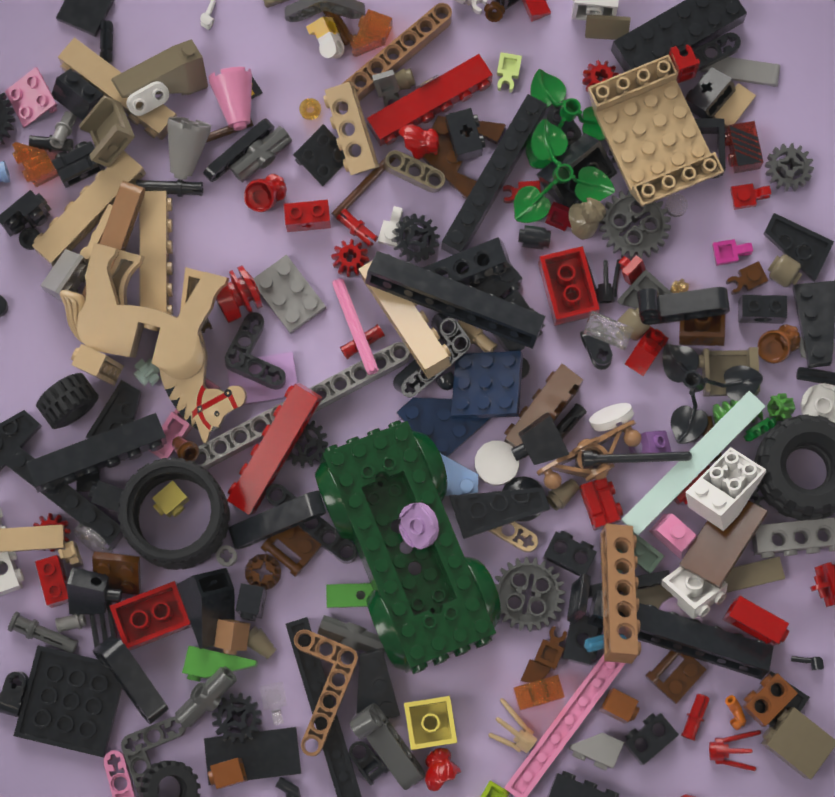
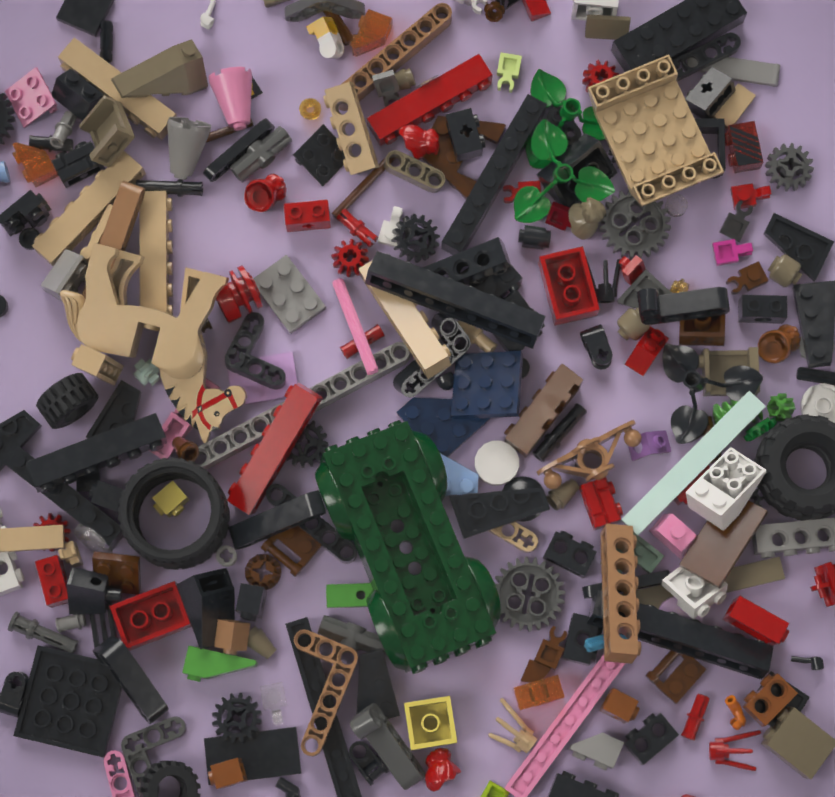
white plate [126,81,169,116] -> none
dark grey piece [175,666,237,728] -> none
lavender tile [399,503,439,549] -> none
black torso [511,412,569,465] -> none
black tile [567,573,591,624] -> none
black piece [582,450,692,469] -> none
clear plate [583,311,633,350] -> none
white tile [589,403,634,431] -> none
red hinge [669,45,700,84] -> none
none -> black plate [719,200,753,242]

